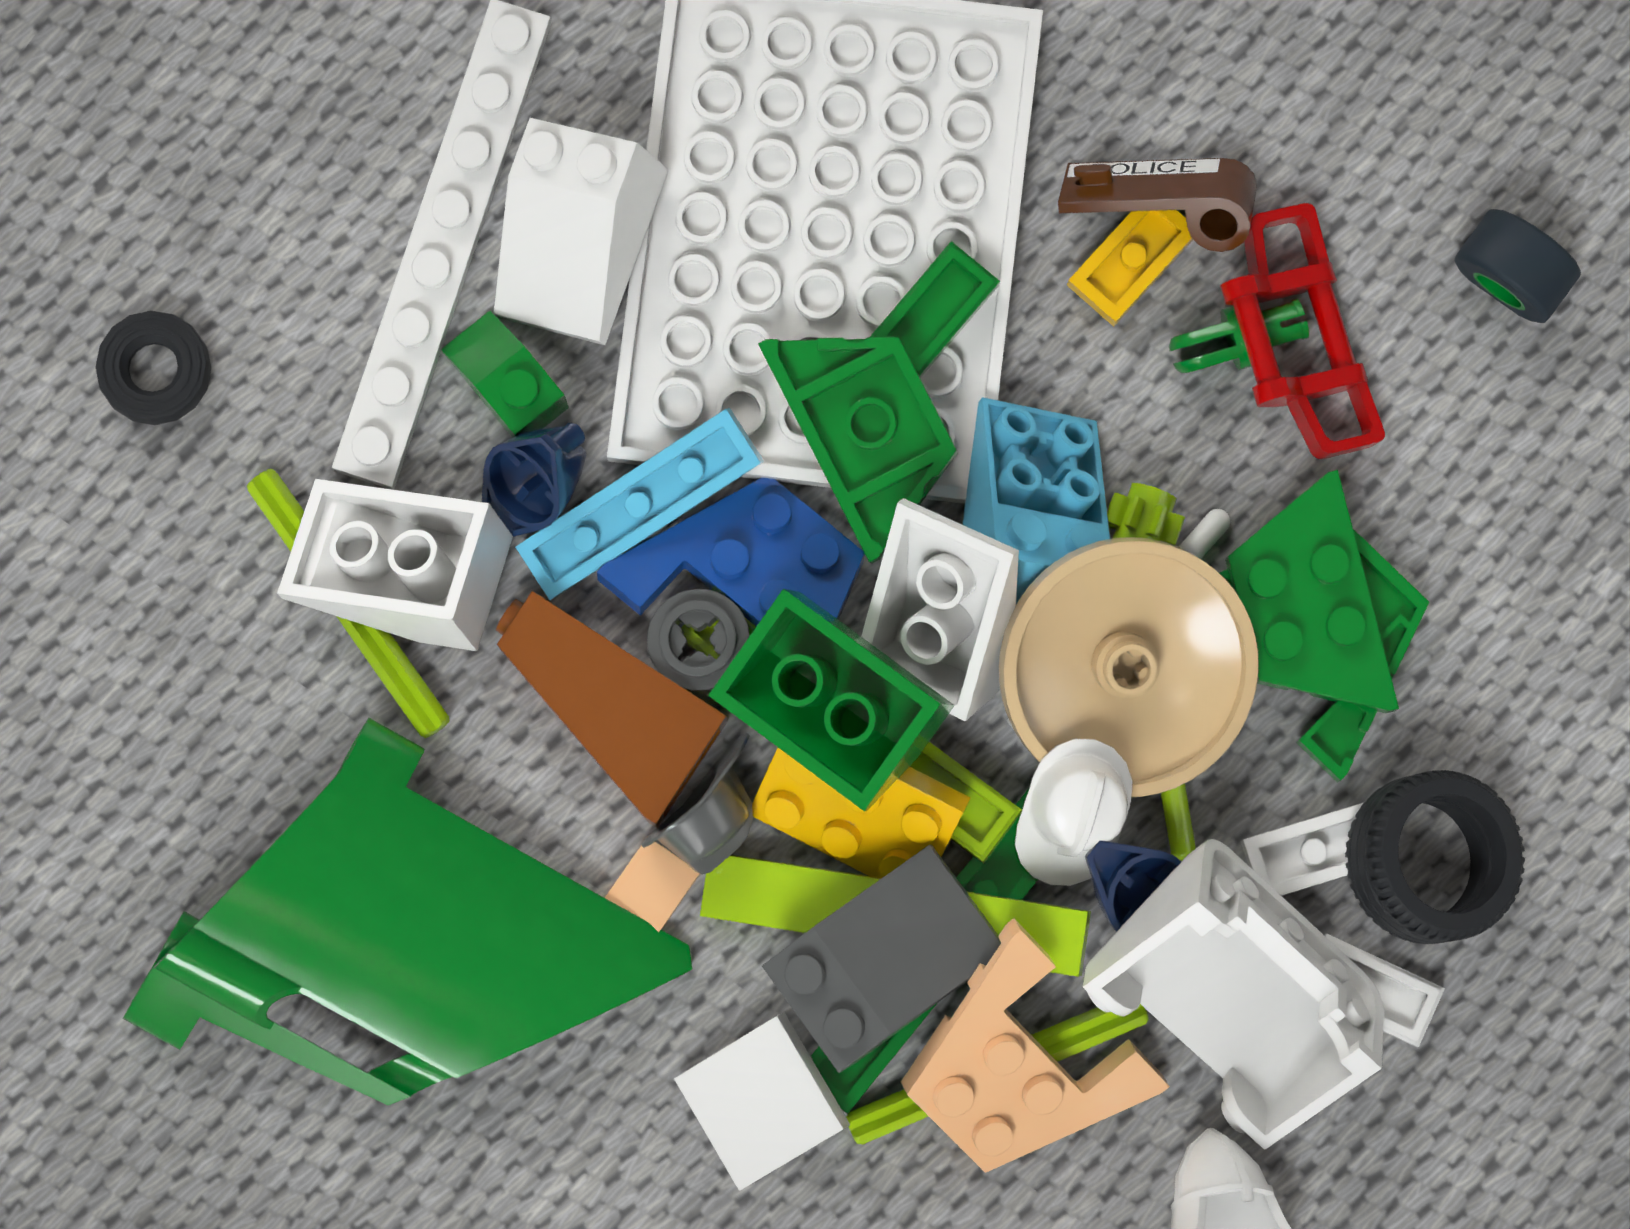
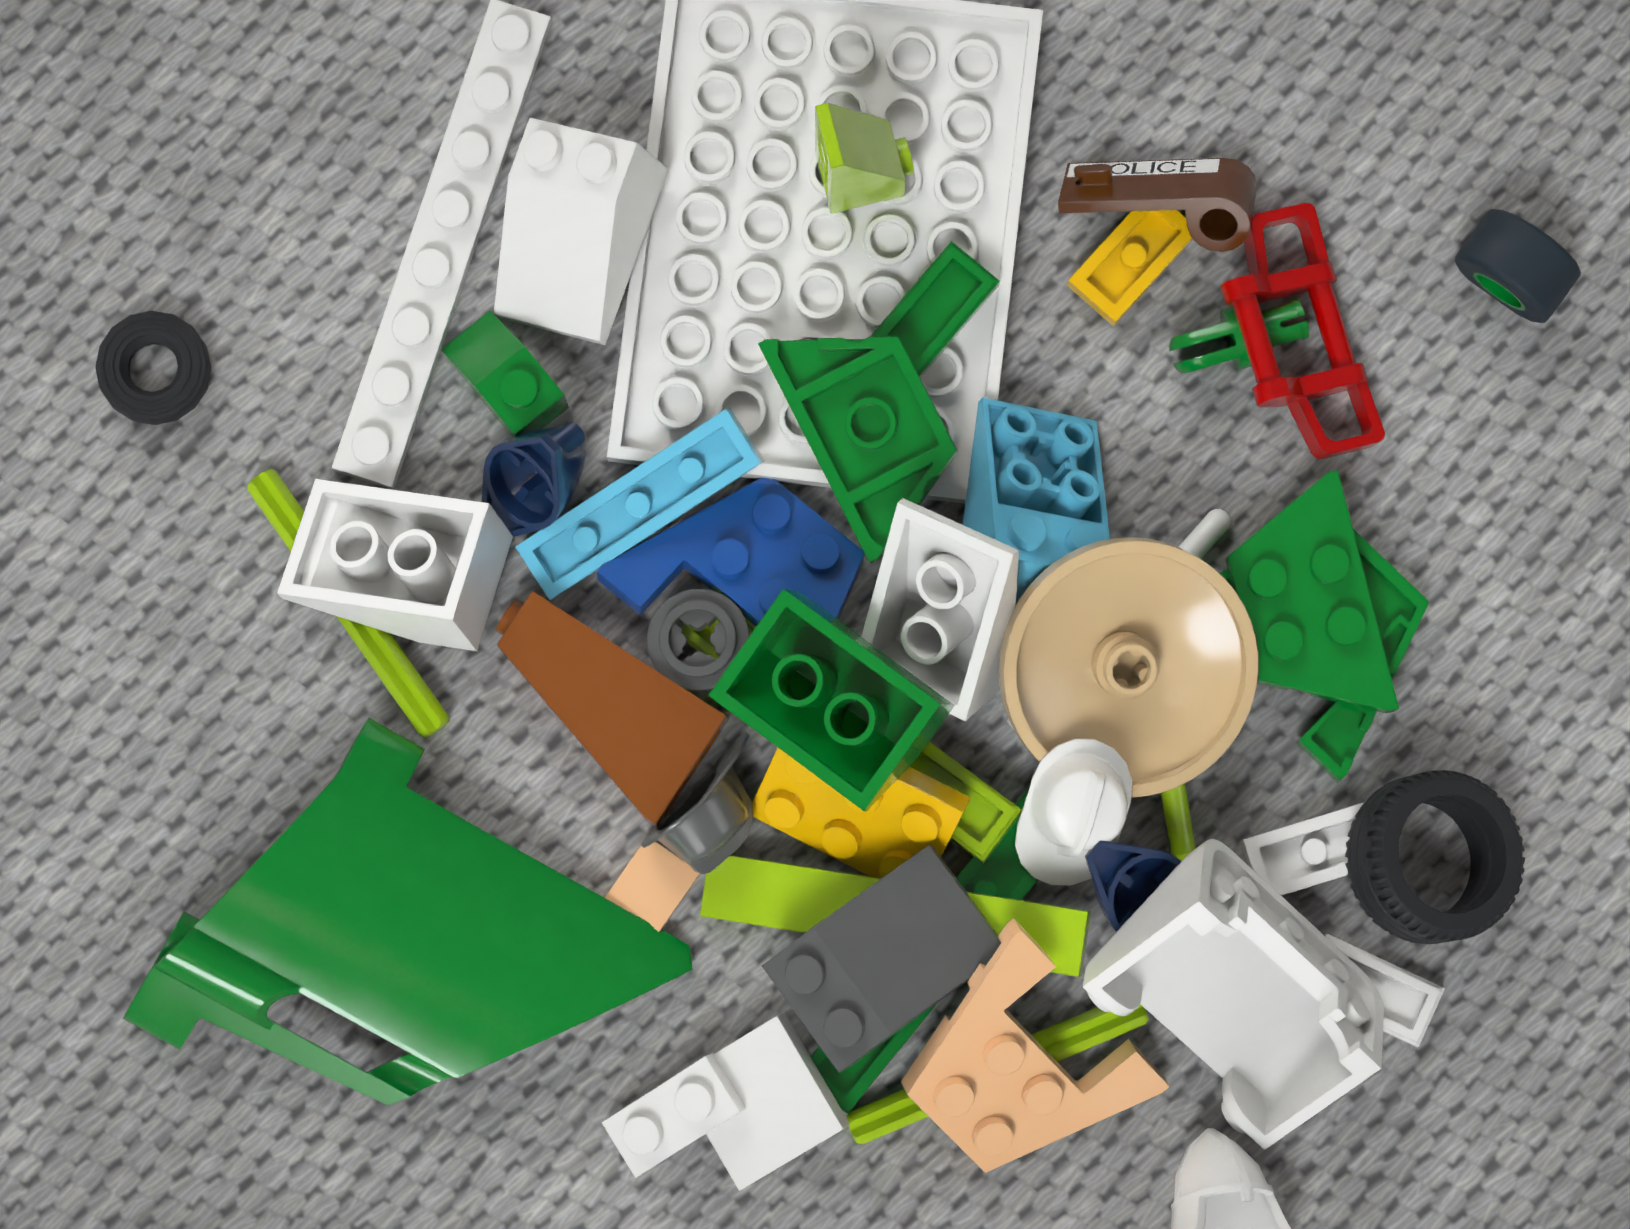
lime gear [1107,483,1185,546] -> none
none -> white plate [602,1053,746,1178]
none -> lime slope [815,103,914,214]

